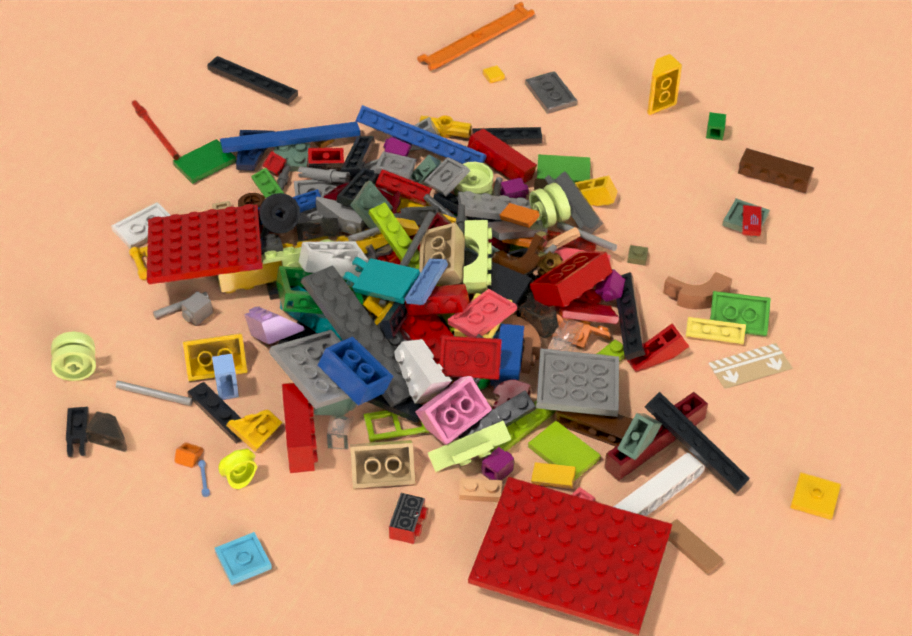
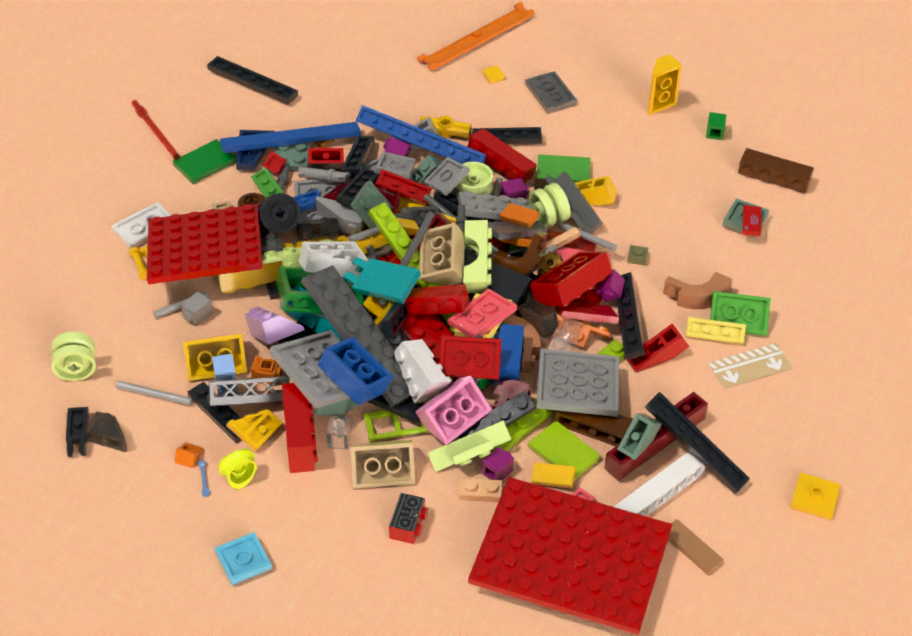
medium blue plate [405,259,448,305] -> none
none -> fence [207,376,290,406]
none -> orange window [251,355,282,386]

